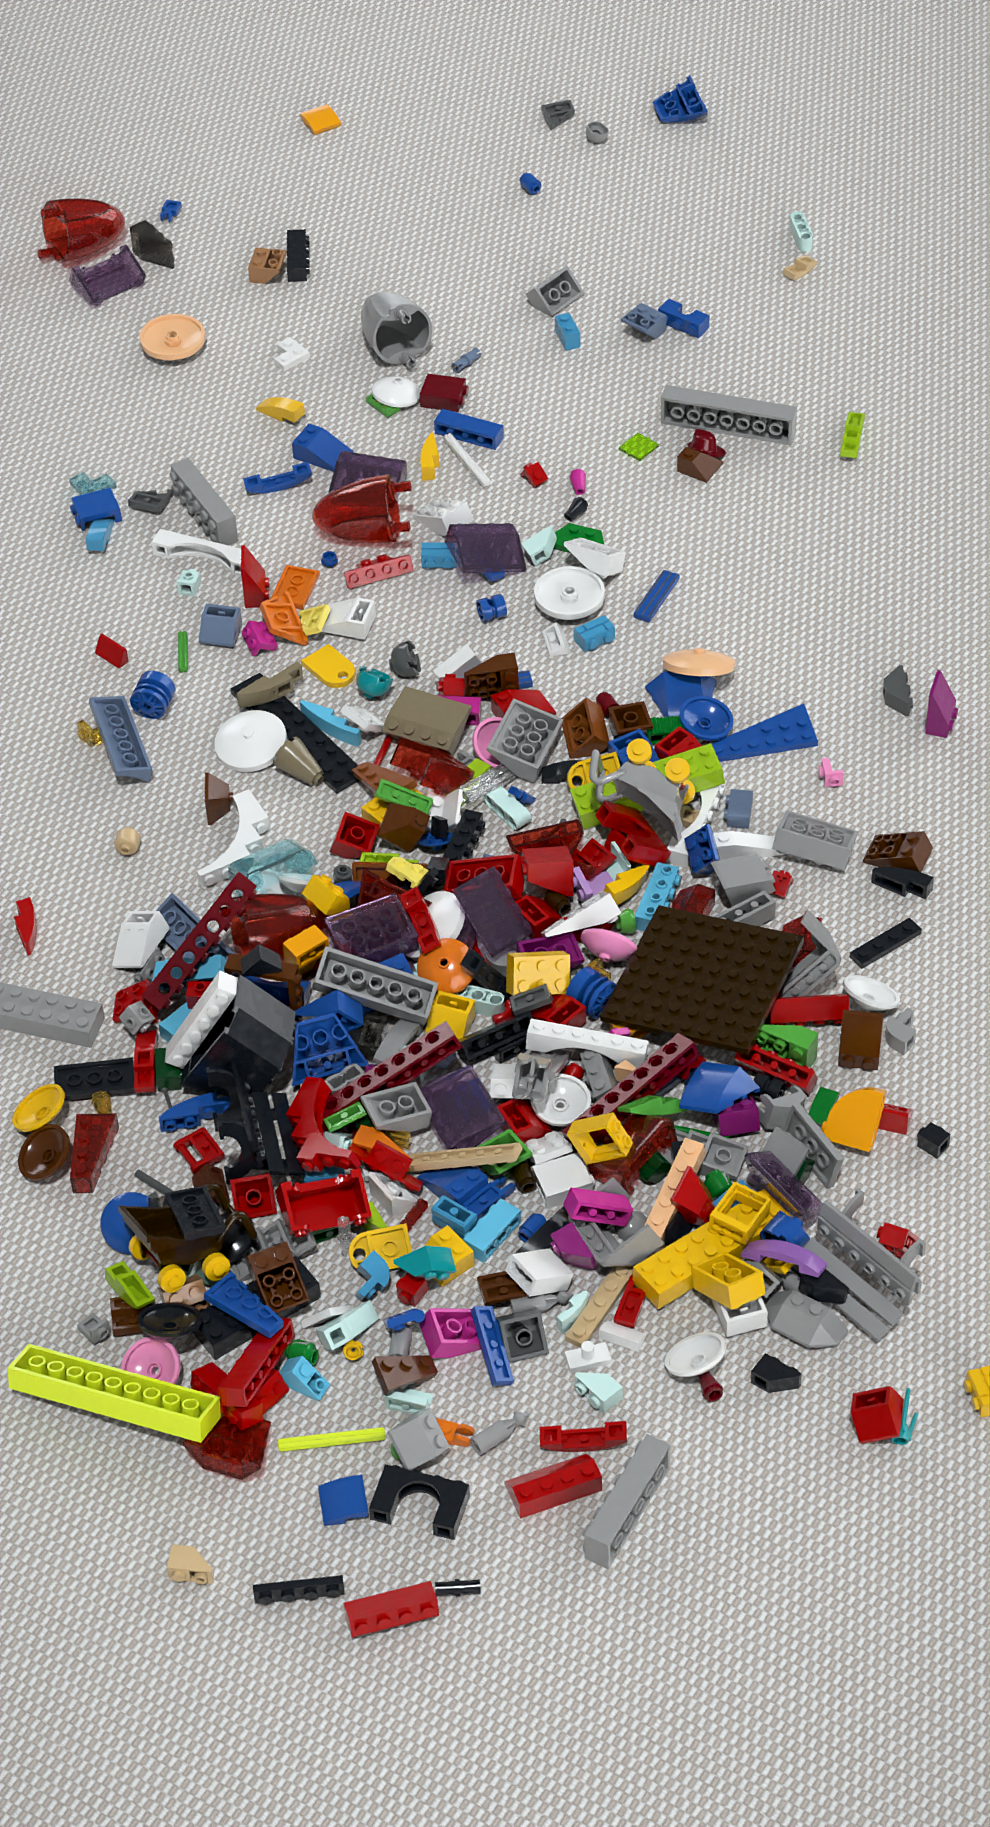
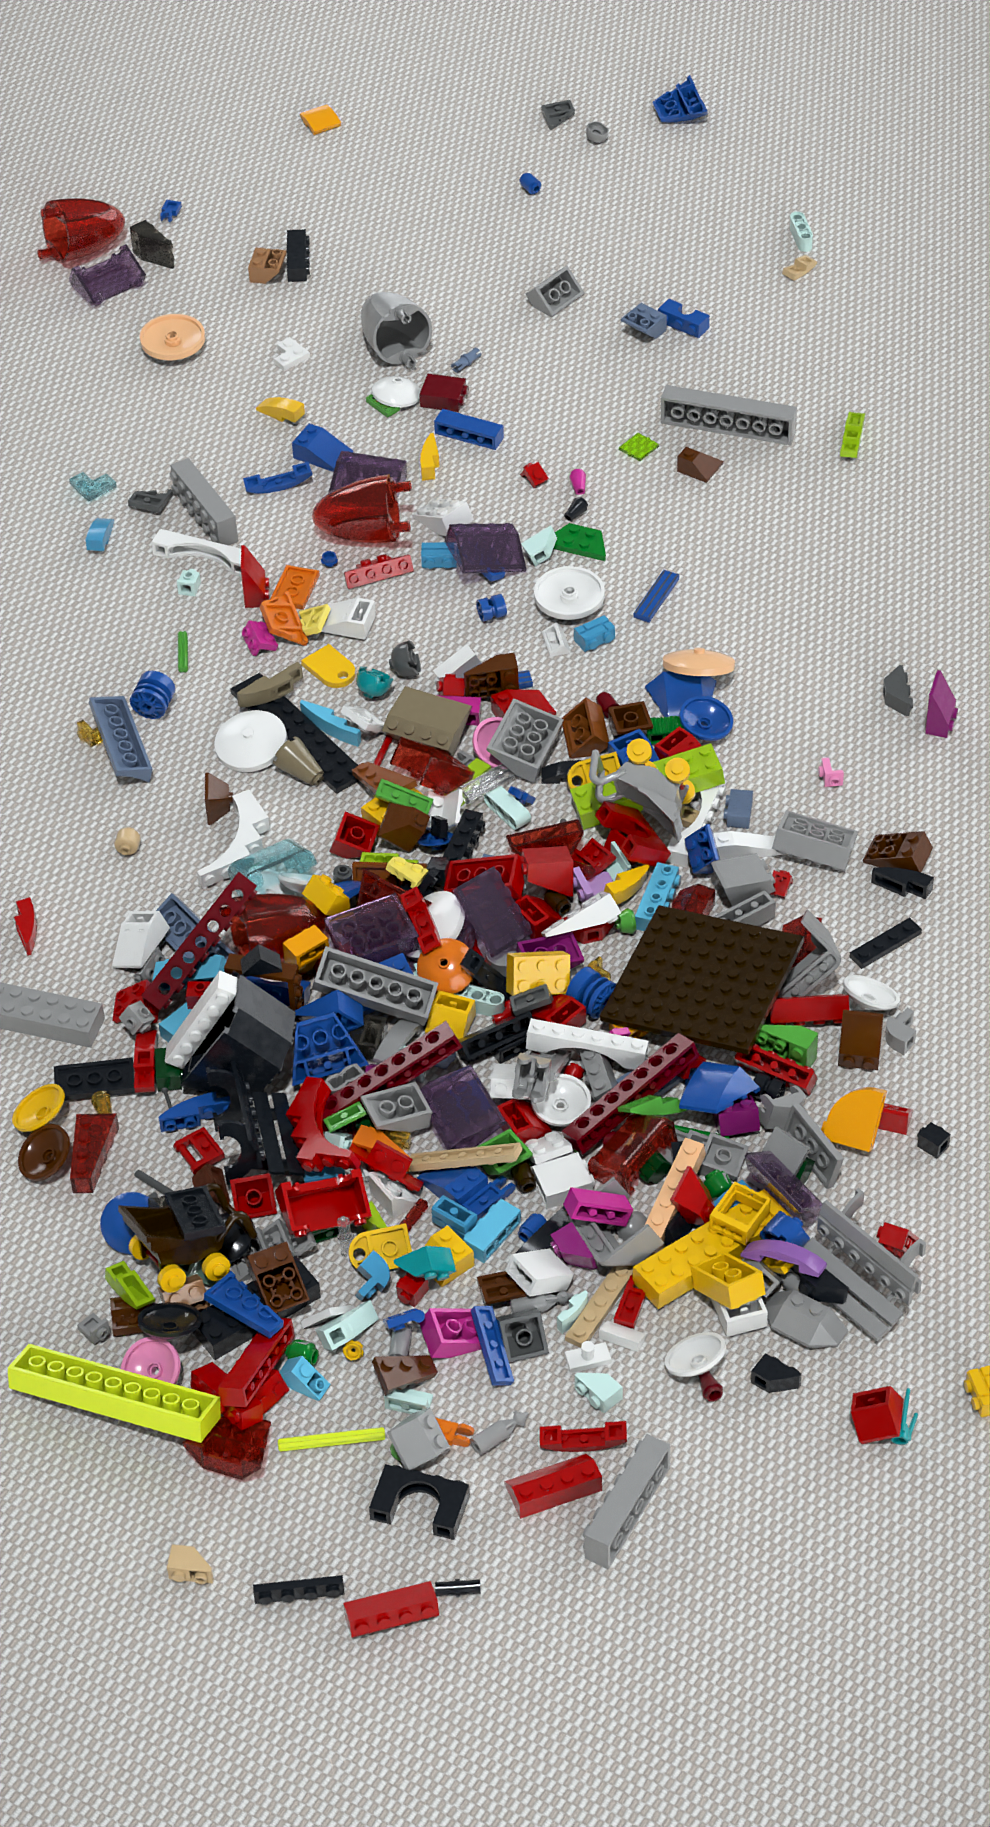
blue panel [70,487,122,531] -> none
red slope [95,634,128,668] -> none
sand blue slope [199,604,242,647] -> none
blue slope [318,1475,368,1526] -> none
white axle [444,433,490,487] -> none
dark azure brick [554,313,581,350] -> none
white slope [564,538,626,578] -> none
yellow window [566,1112,633,1165] -> none
bright pink dish [581,928,638,962] -> none
light nougat slope [614,1060,636,1082] -> none
dark red piece [687,429,726,457] -> none
blue wing [711,703,818,762] -> none
green slope [808,1086,840,1126] -> none

